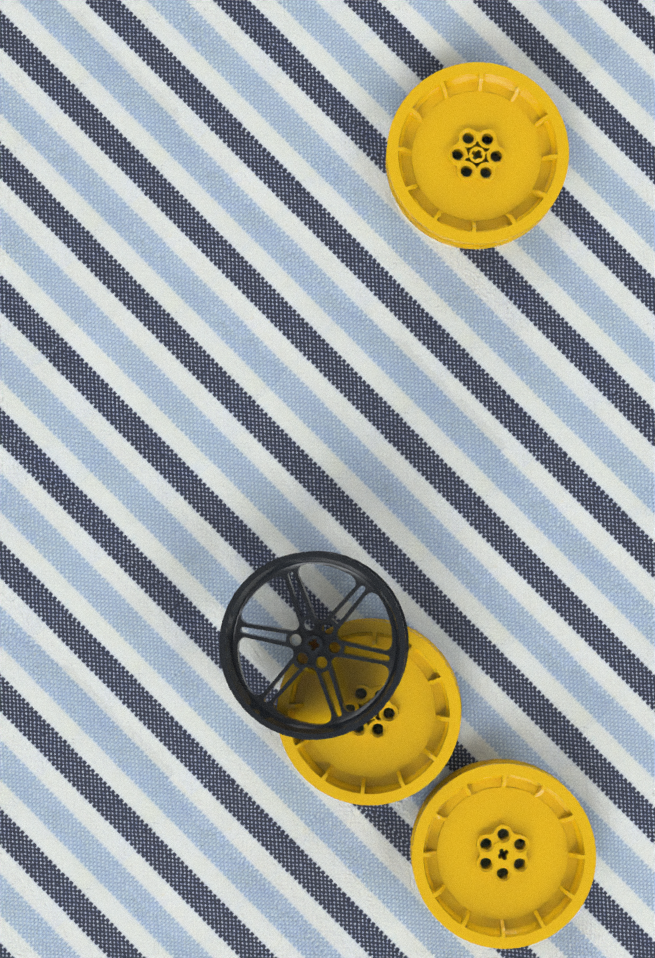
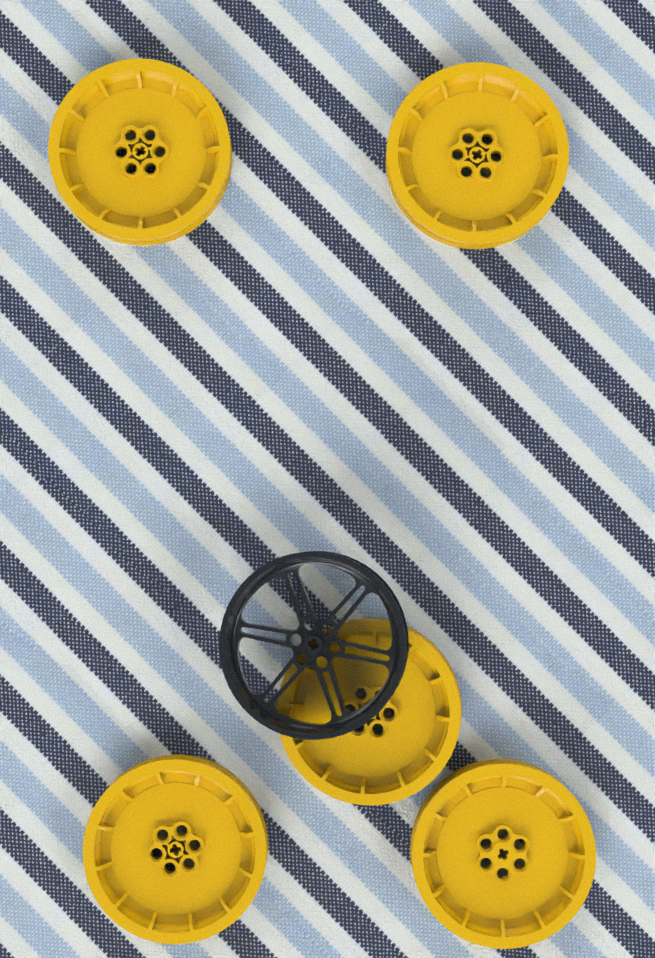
none -> yellow wheel [48,59,232,246]
none -> yellow wheel [83,754,268,944]

